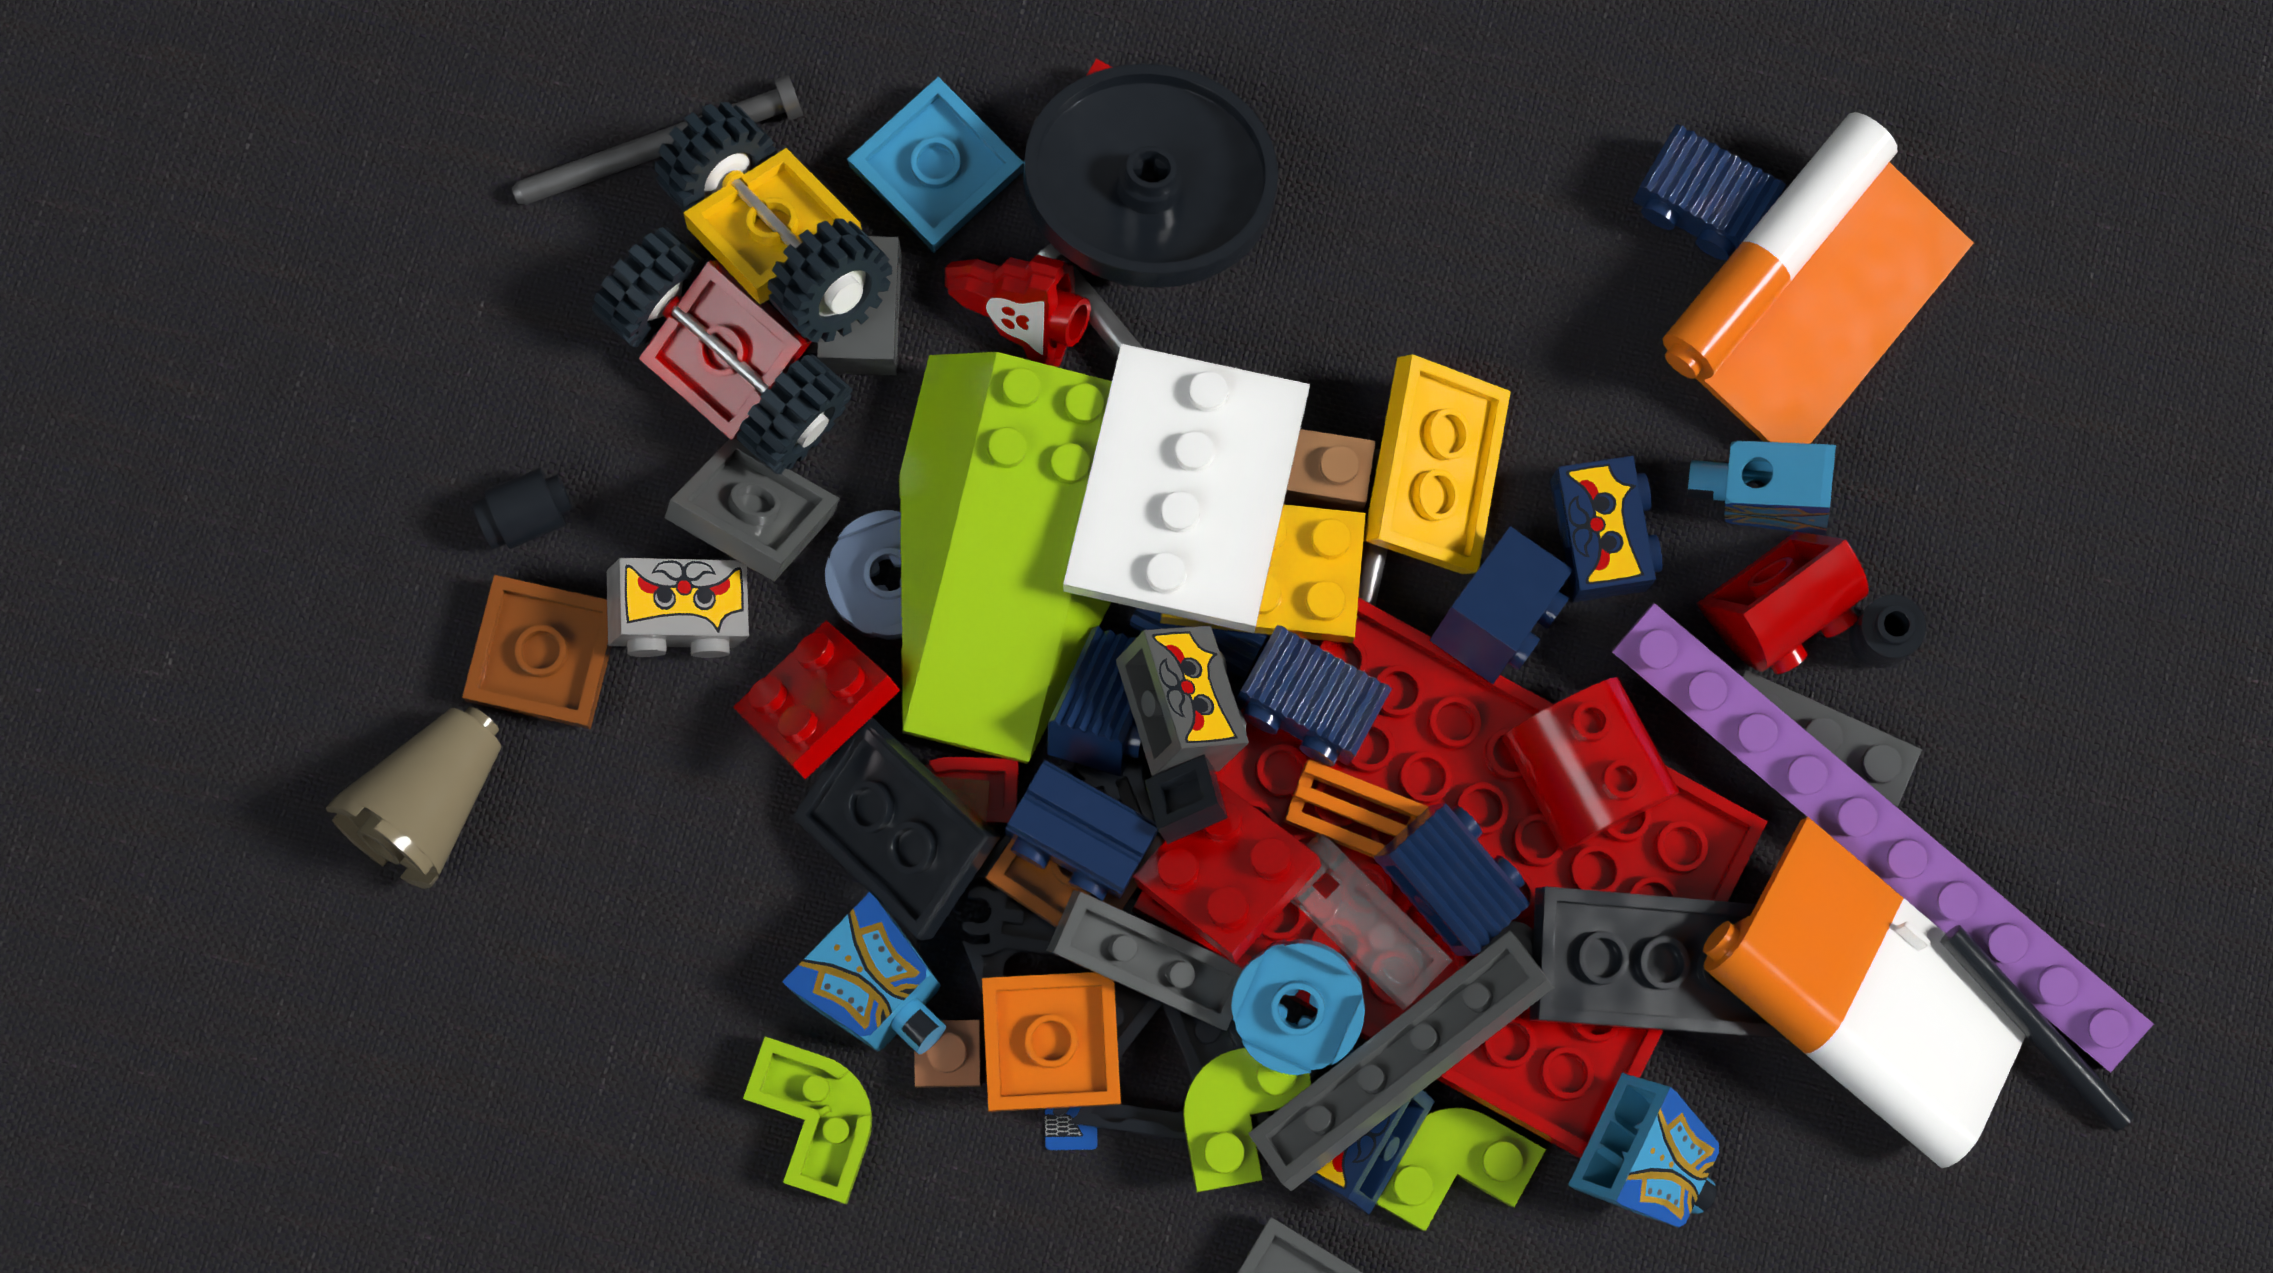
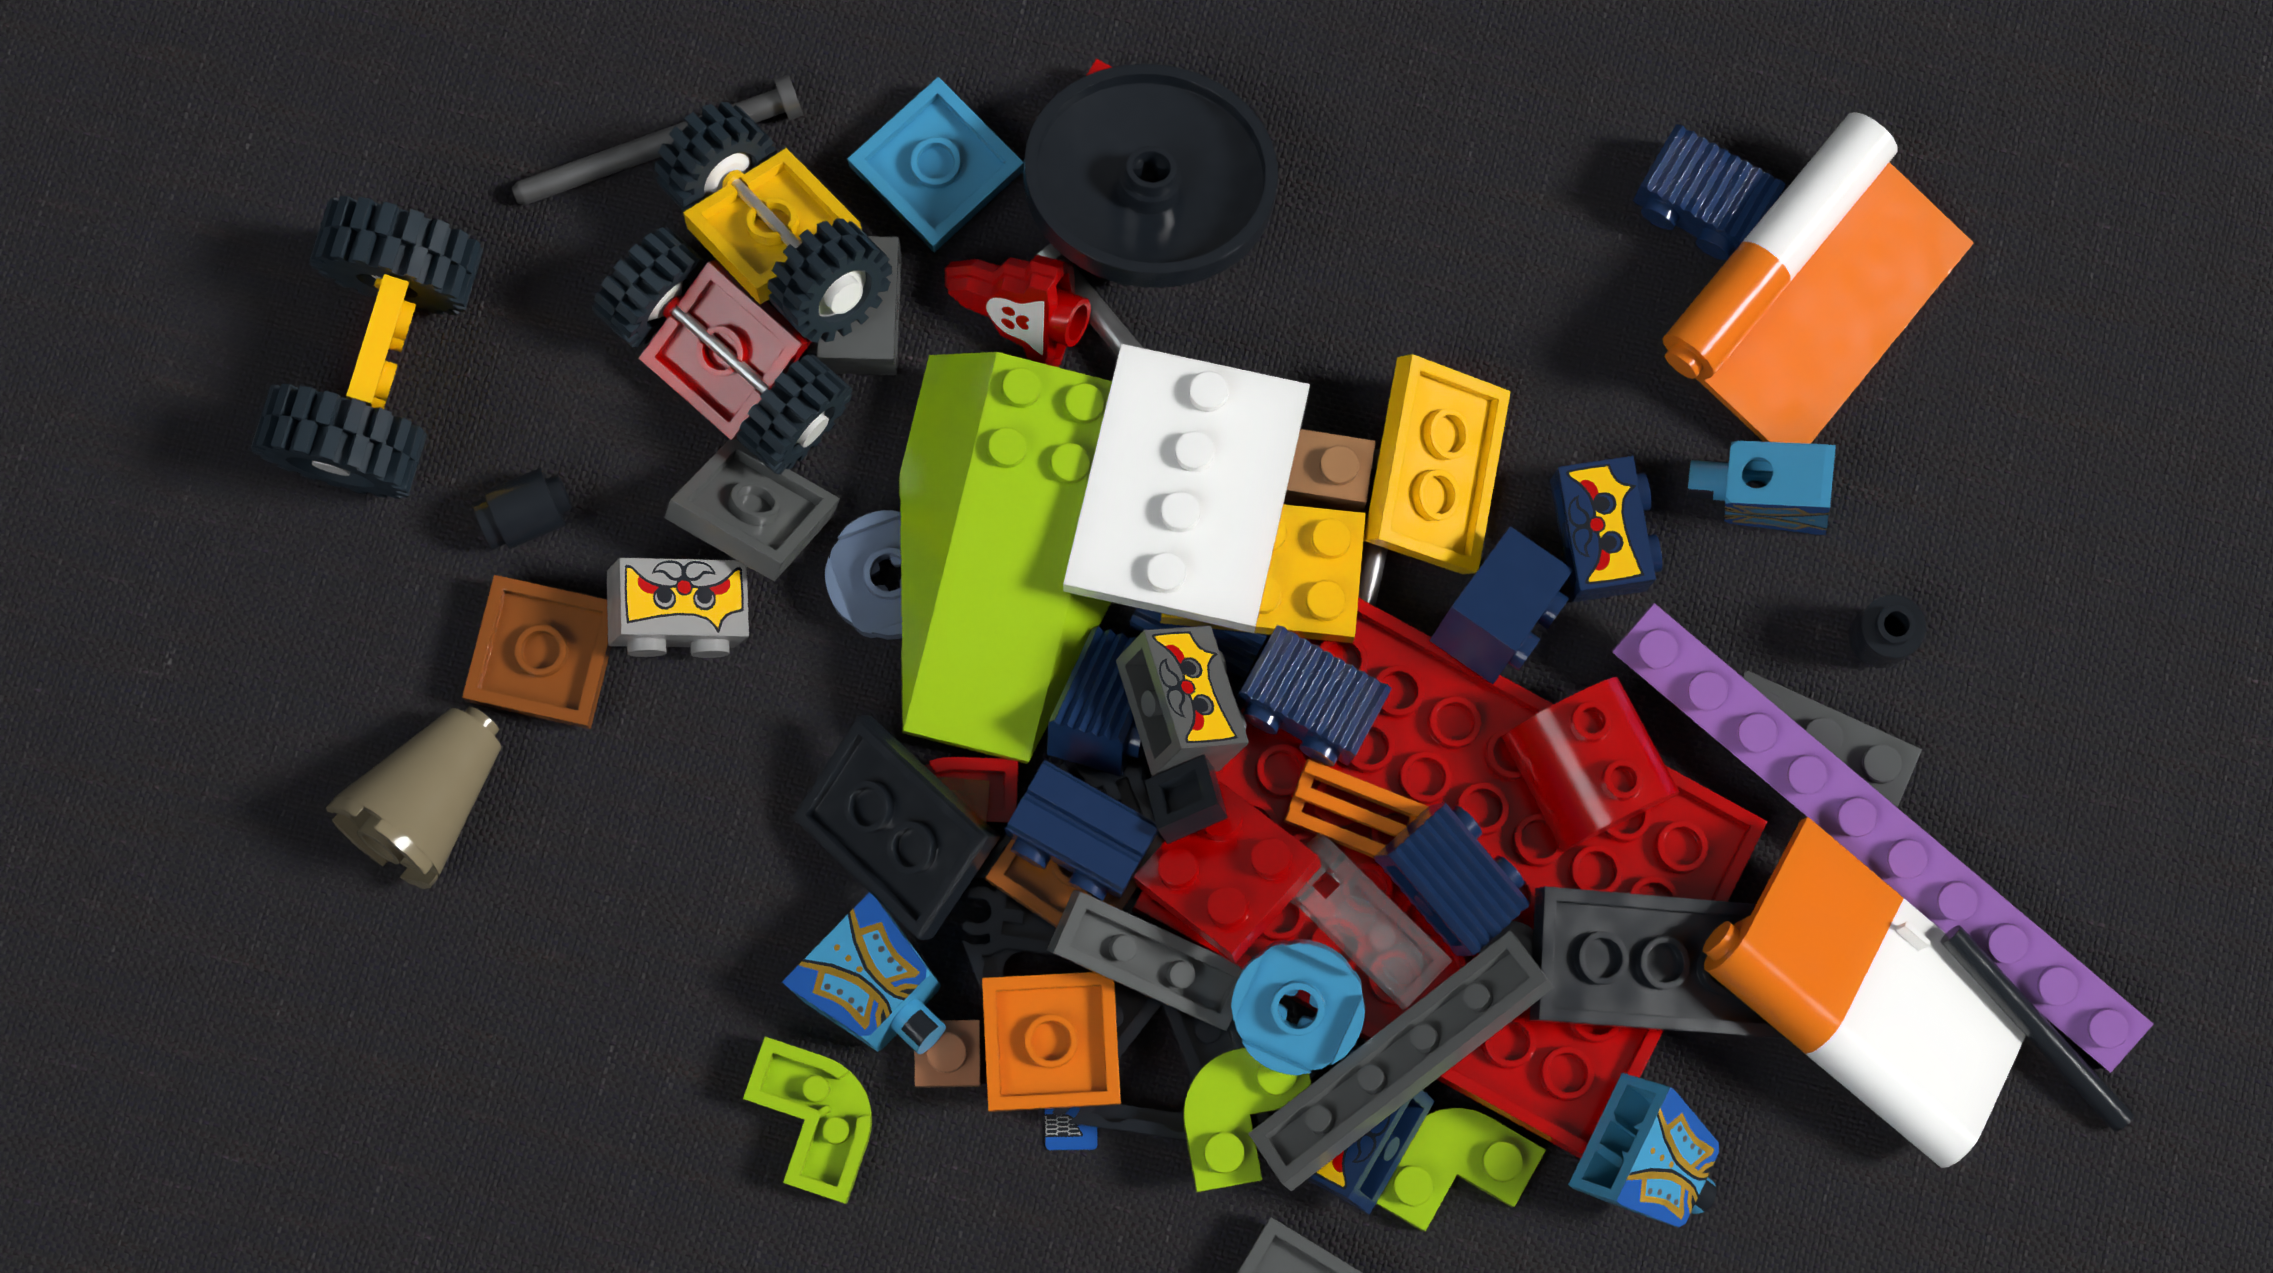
red plate [733,620,900,779] -> none
red brick [1696,531,1869,674] -> none
none -> black plate [251,196,483,499]

